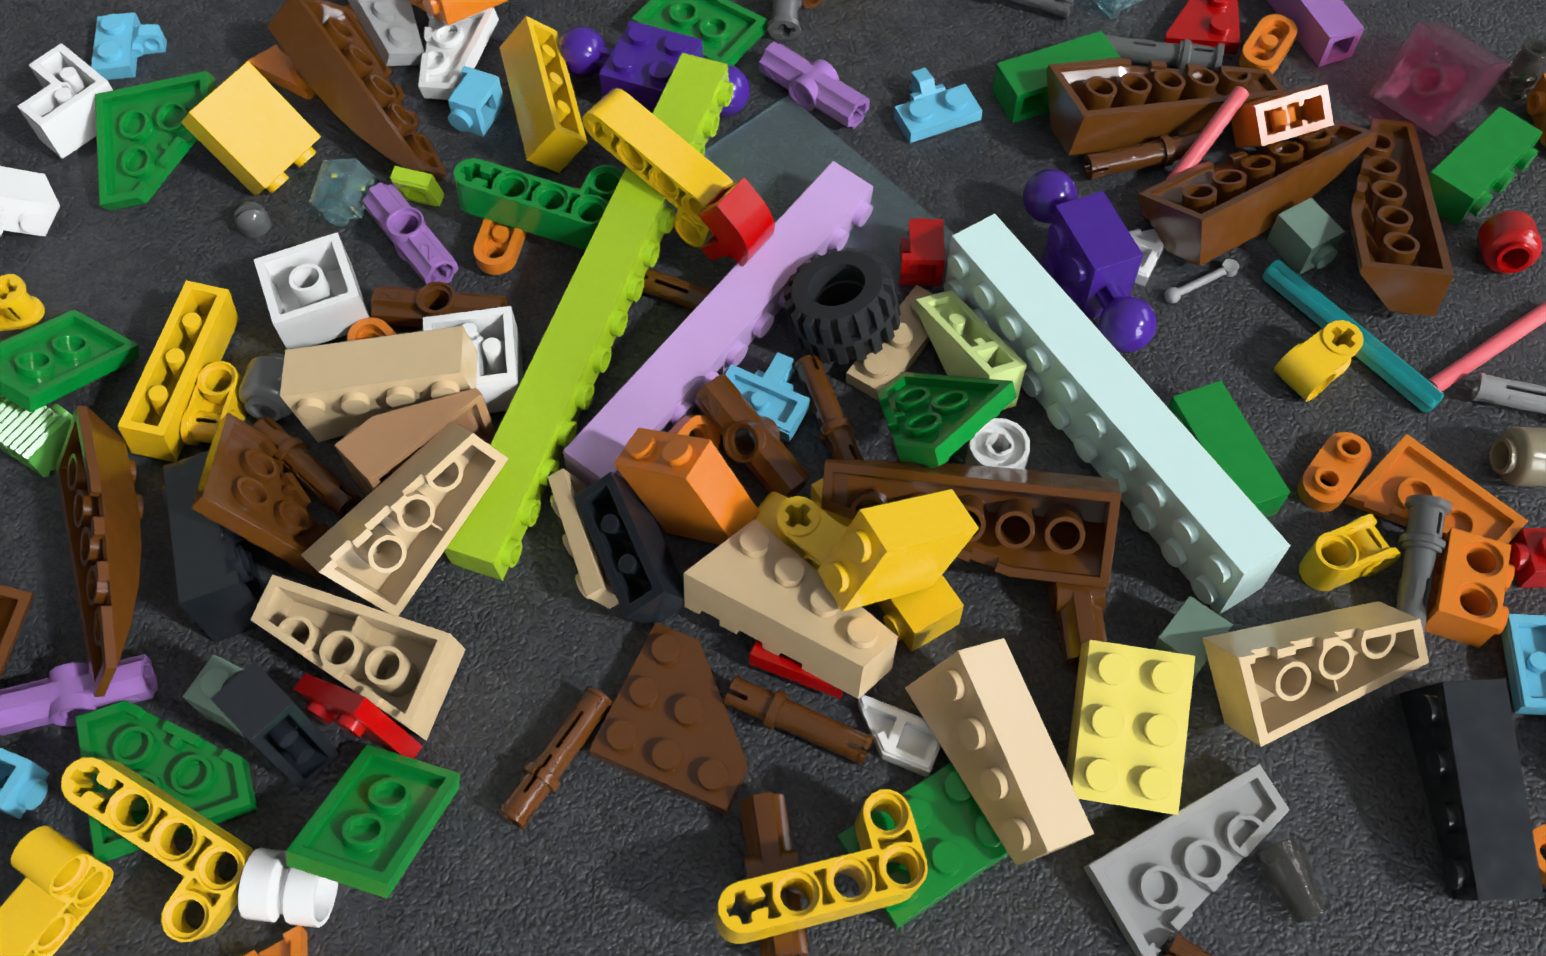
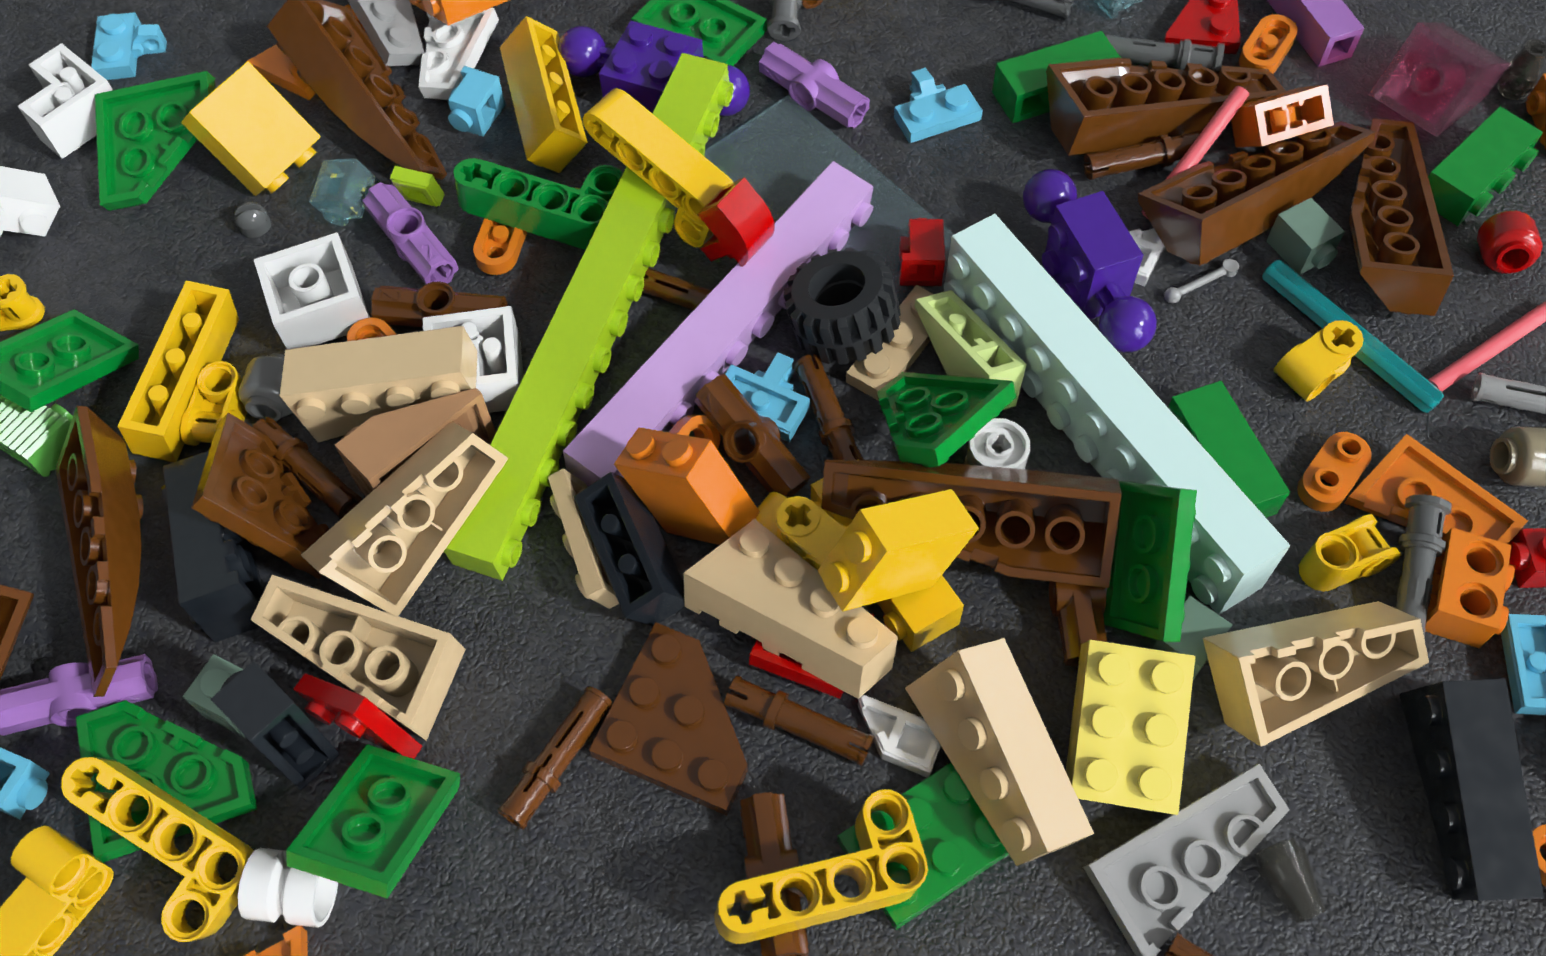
none -> green plate [1104,481,1197,642]

